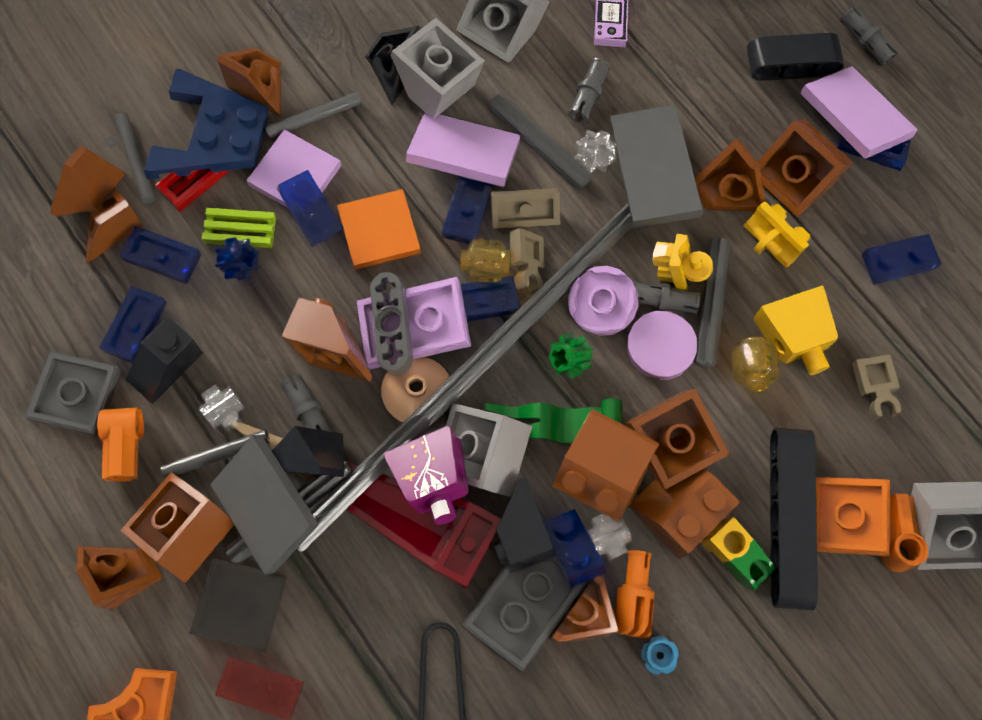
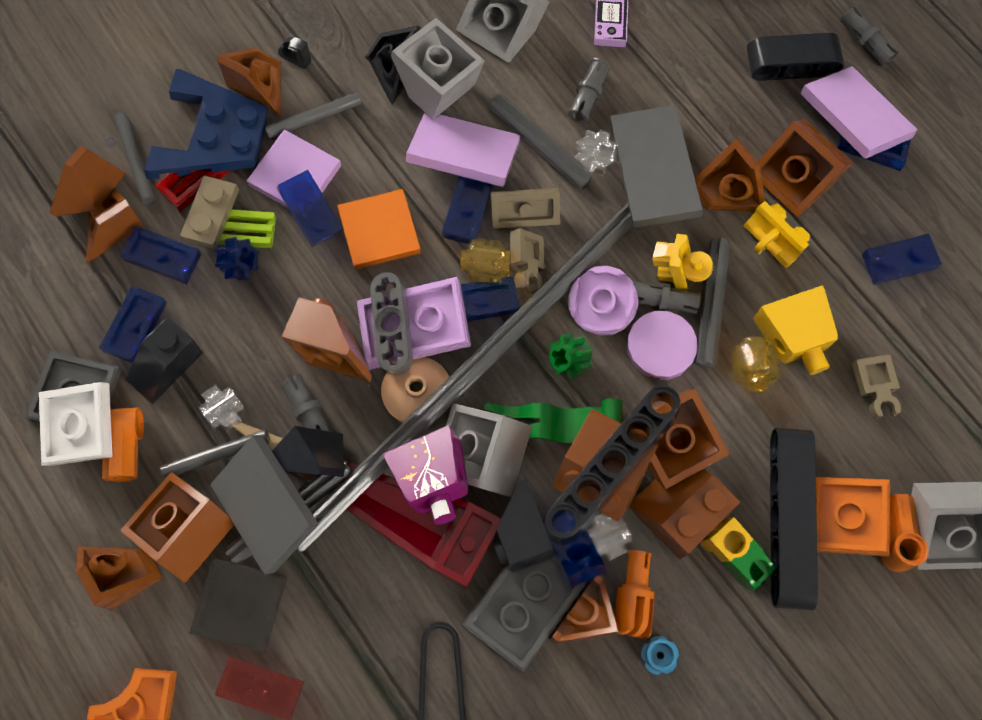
none -> white tile [39,382,113,466]
none -> dark tan plate [180,176,239,250]
none -> black tile [278,37,312,69]
none -> black beam [545,385,681,545]

